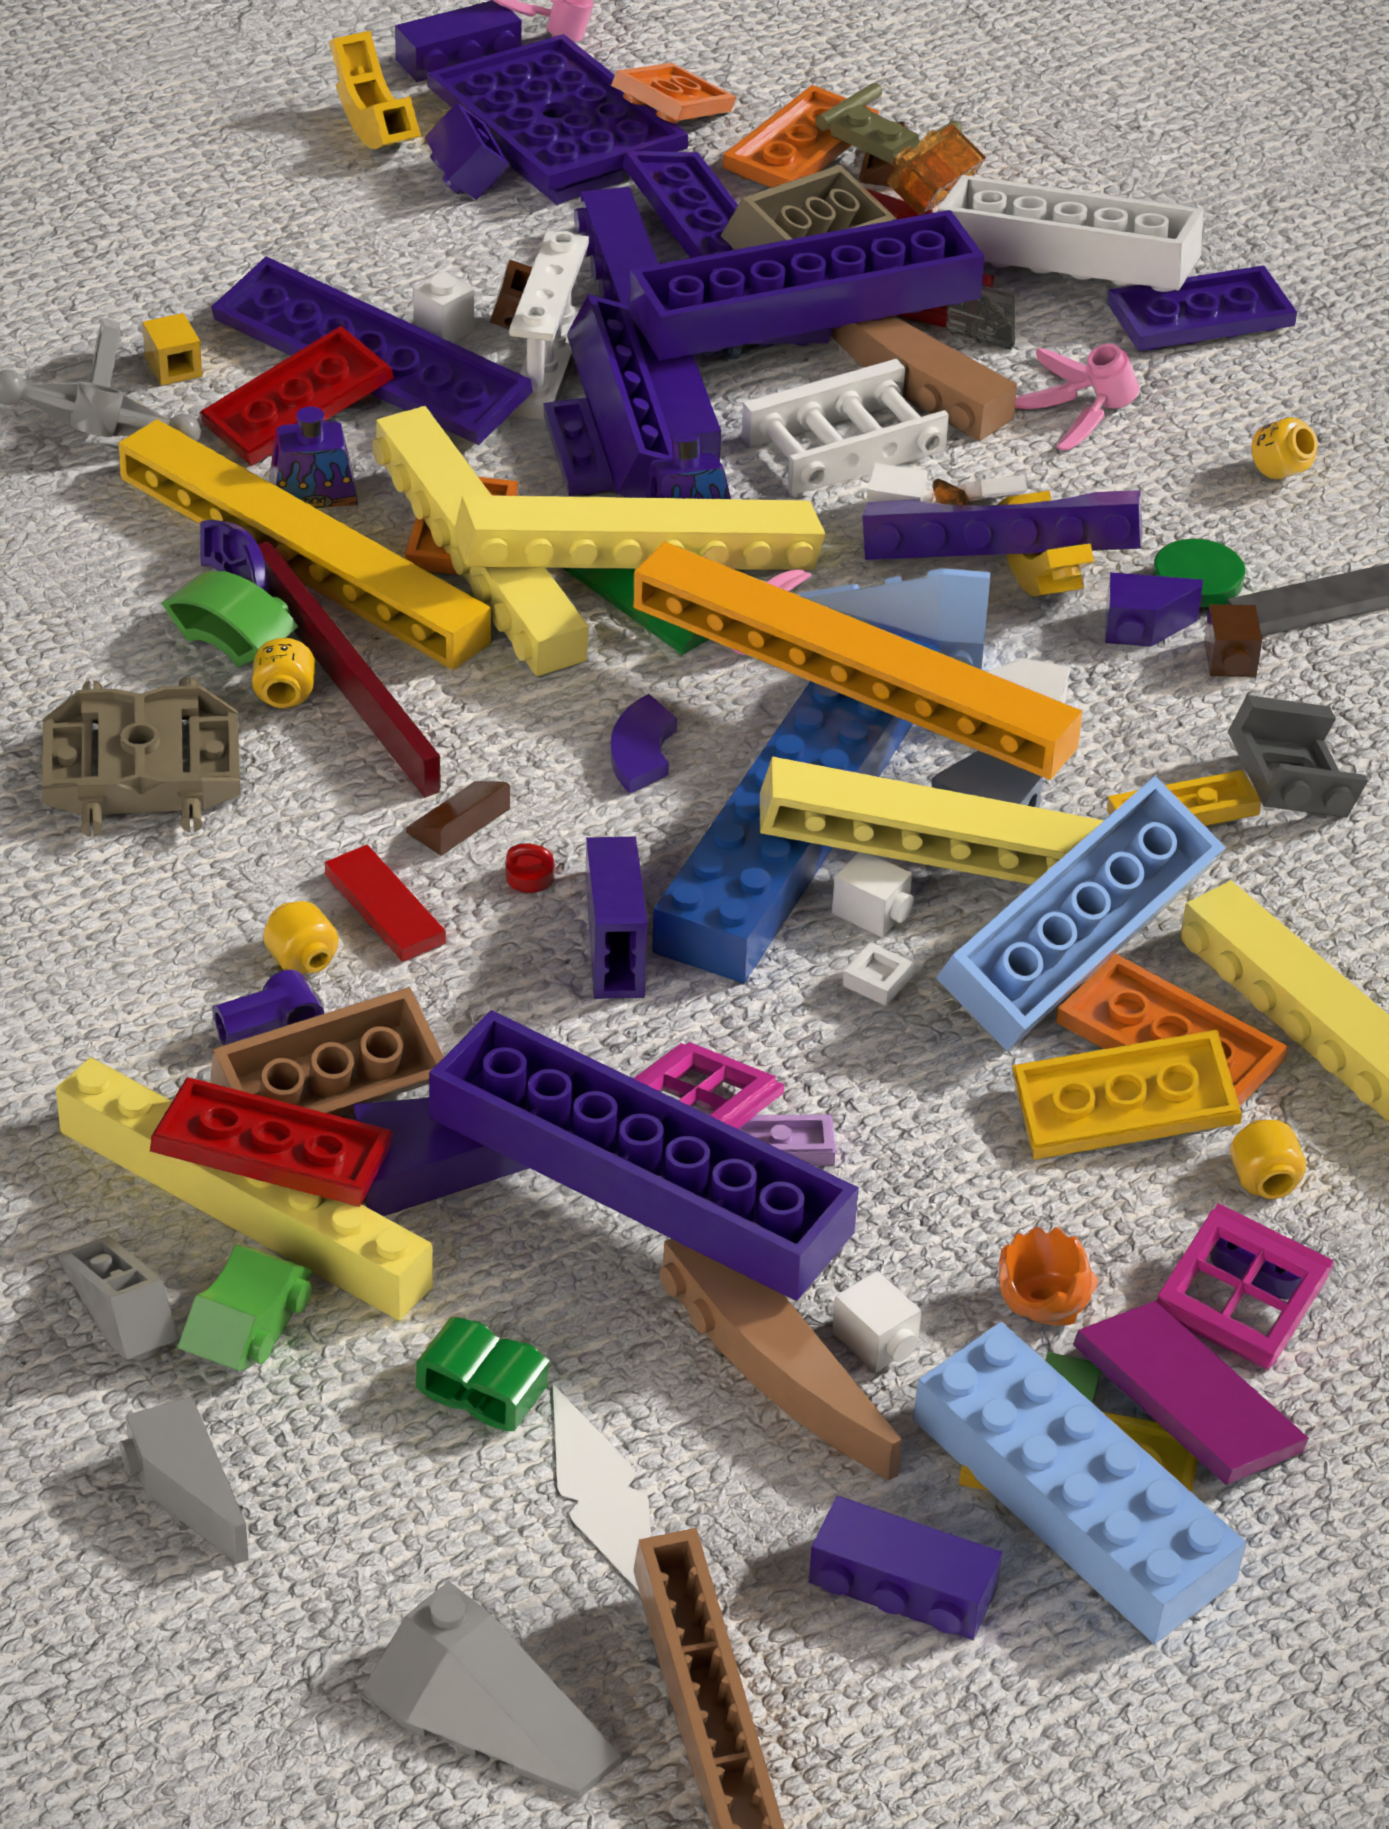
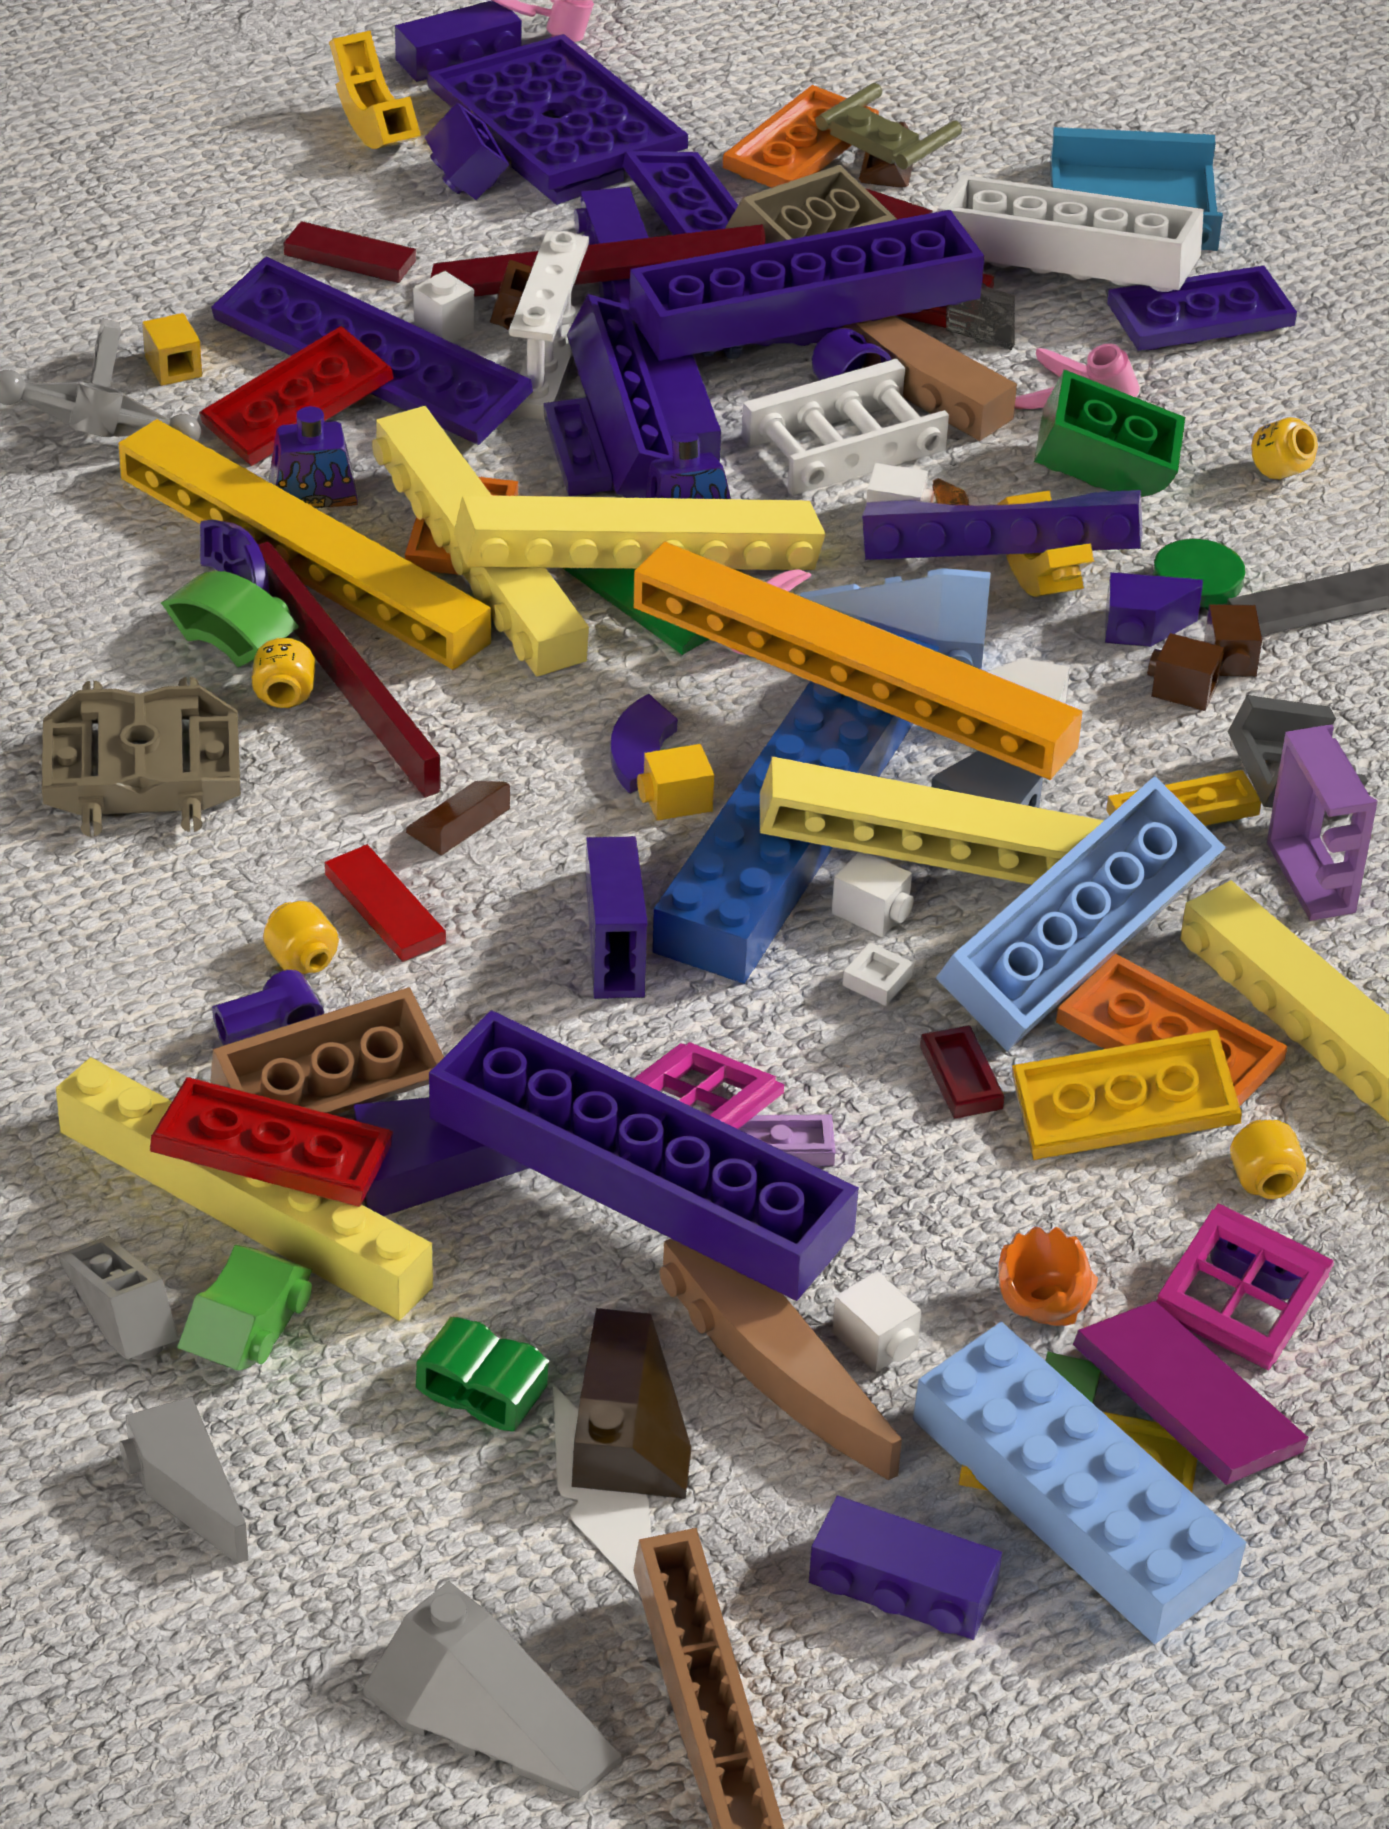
red tile [505,843,555,893] -> none
orange plate [611,63,736,123] -> none
clear orange brick [886,124,986,215] -> none
white tile [956,475,1027,503] -> none
none -> dark red tile [284,221,416,283]
none -> dark red tile [430,224,766,297]
none -> dark brown wedge [571,1308,692,1499]
none -> yellow brick [637,744,714,821]
none -> dark purple helmet [811,328,892,380]
none -> dark red tile [920,1025,1005,1119]
none -> green brick [1034,369,1186,497]
none -> dark azure panel [1050,127,1223,251]
none -> reddish brown brick [1147,633,1224,711]
none -> medium lavender window [1267,724,1378,921]

